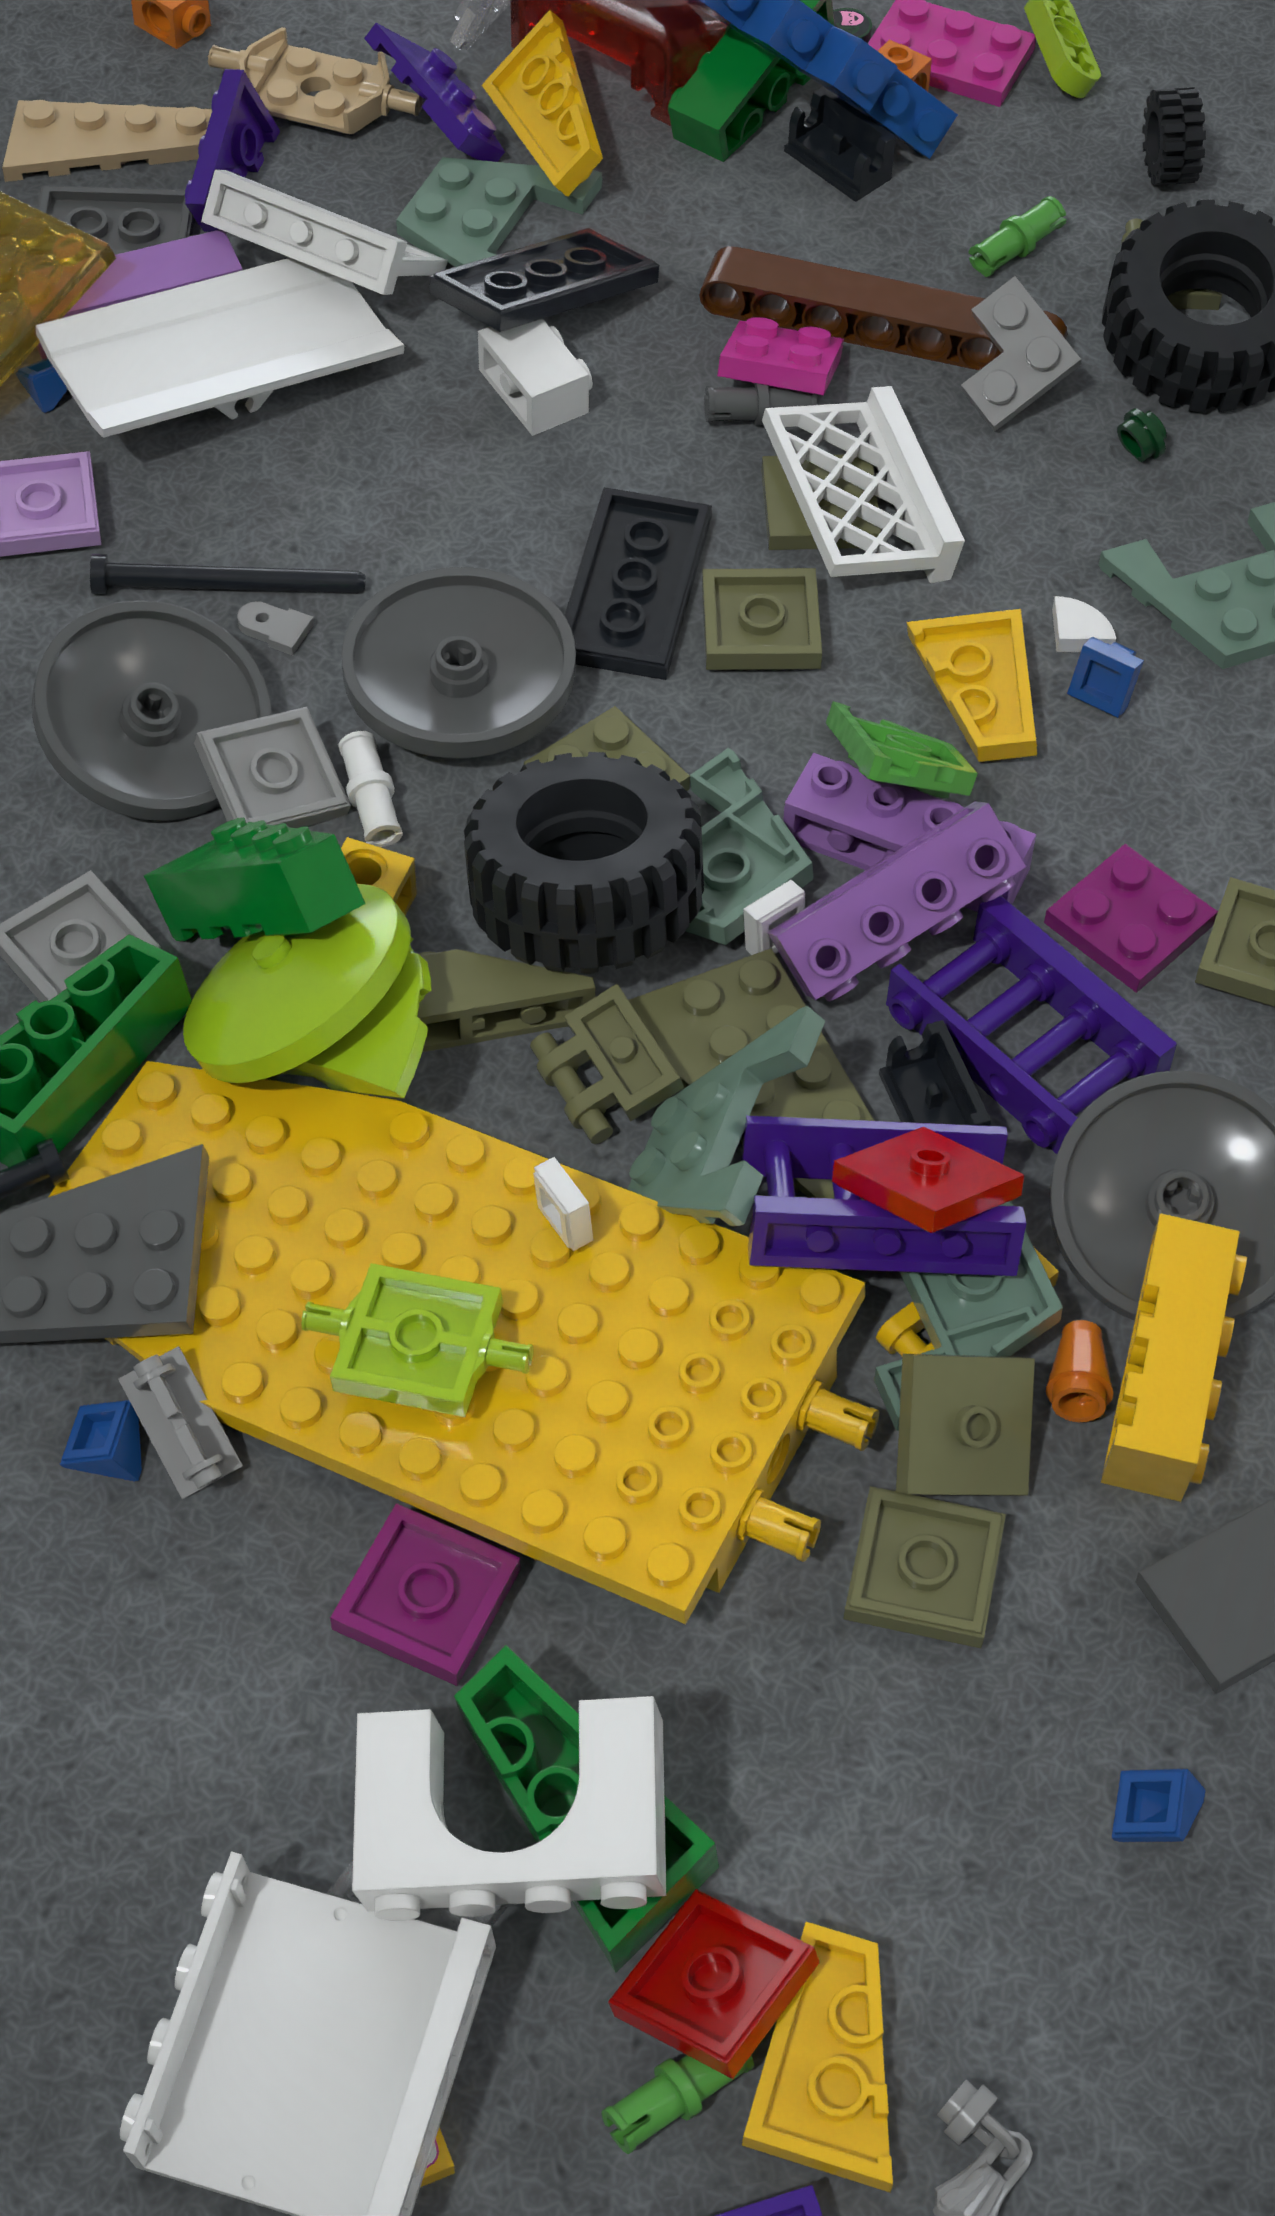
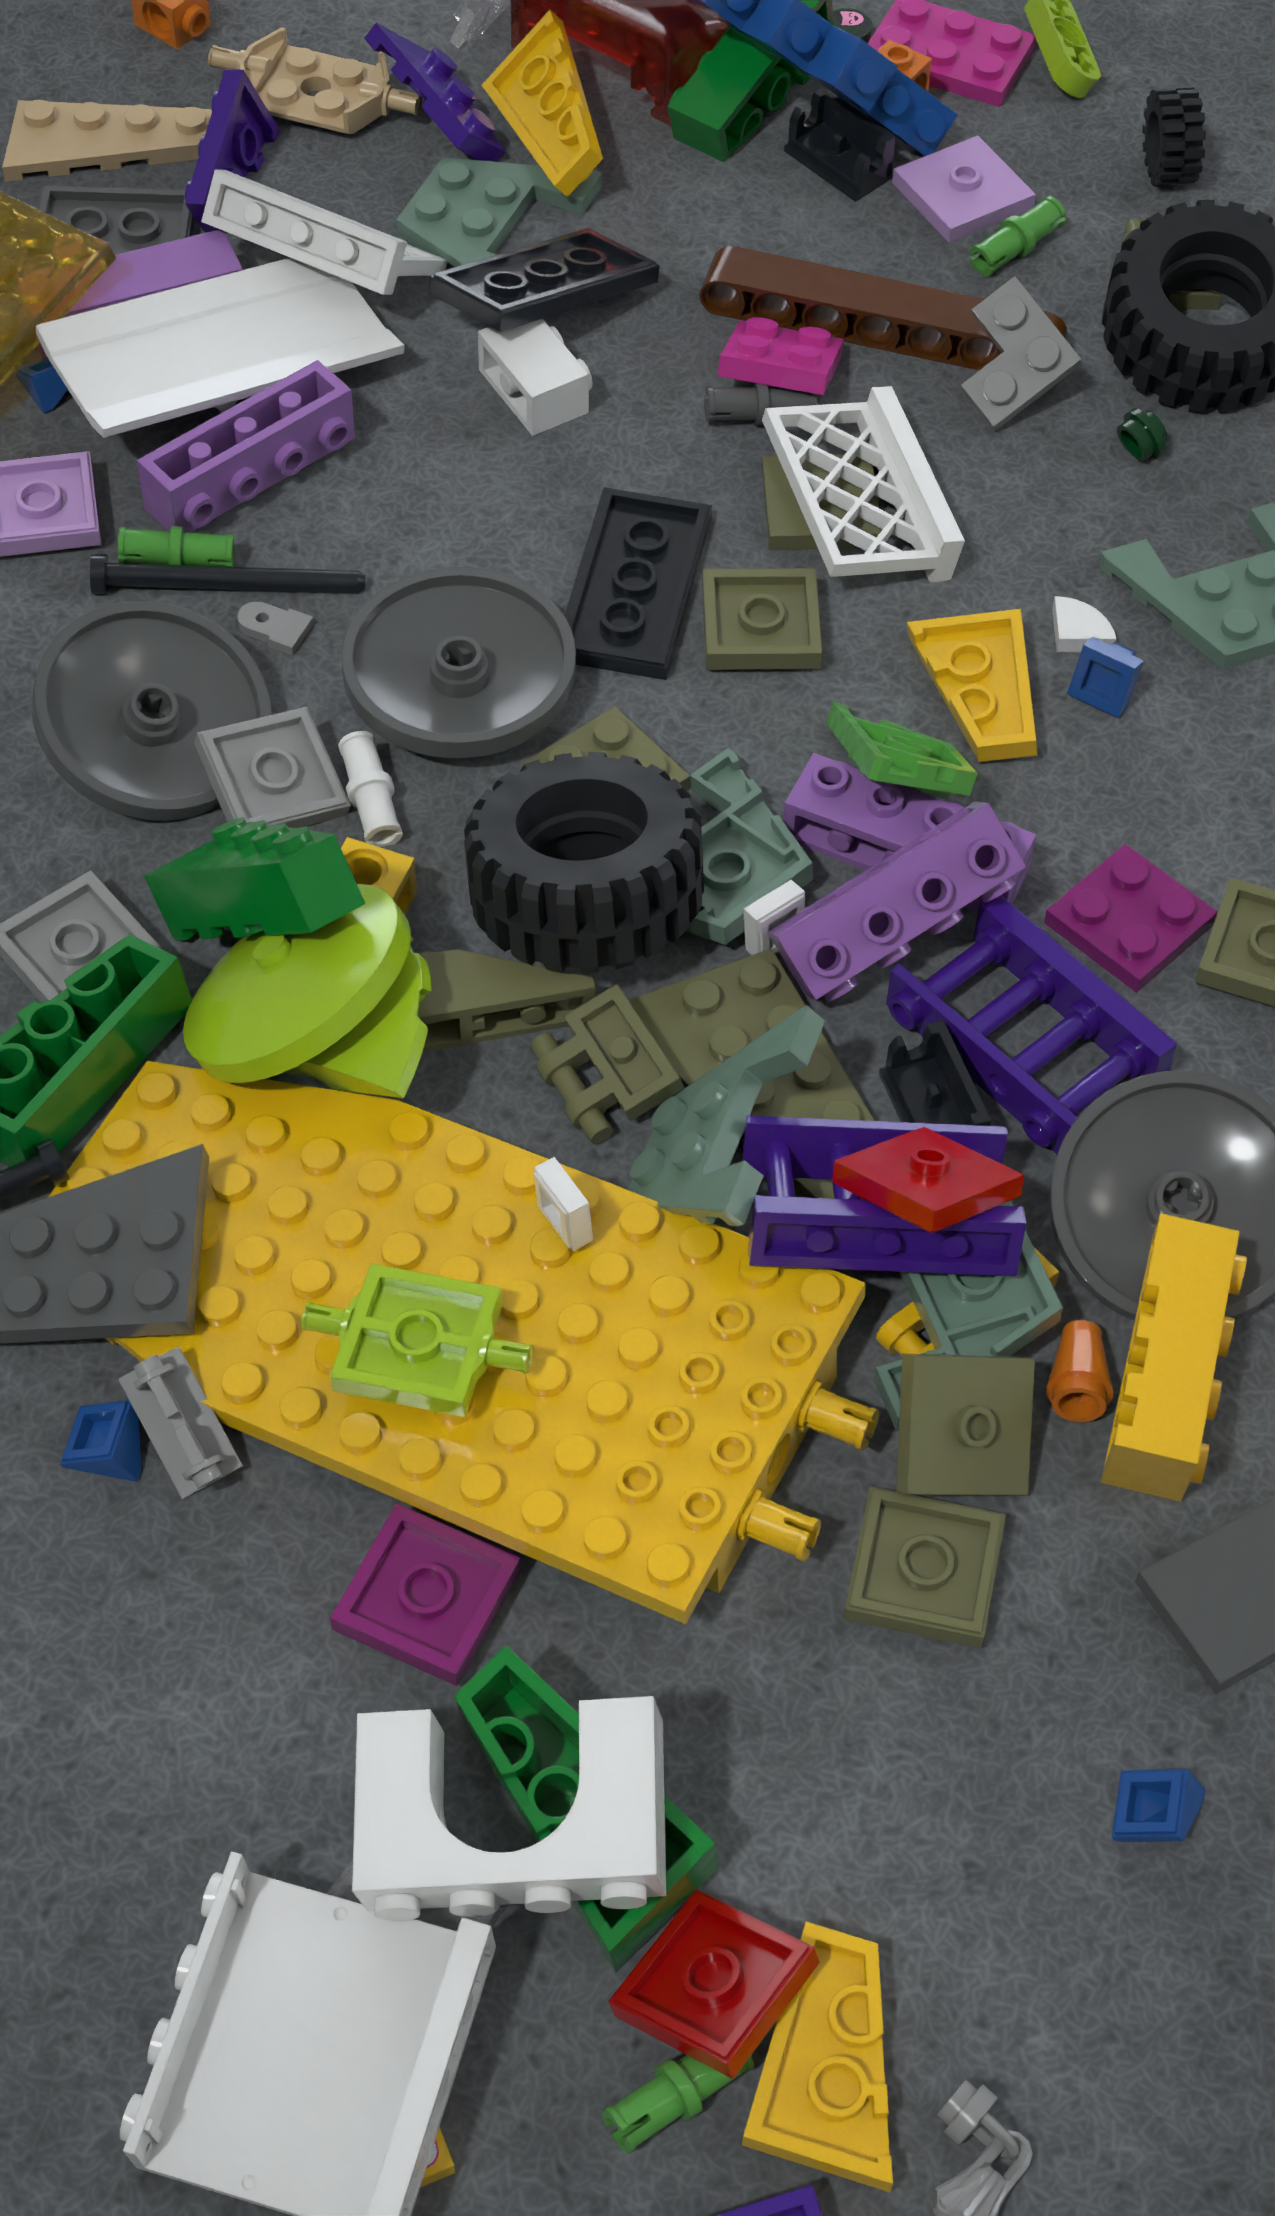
none -> bright green pin [118,526,235,567]
none -> medium lavender brick [137,360,355,532]
none -> lavender plate [892,135,1036,243]

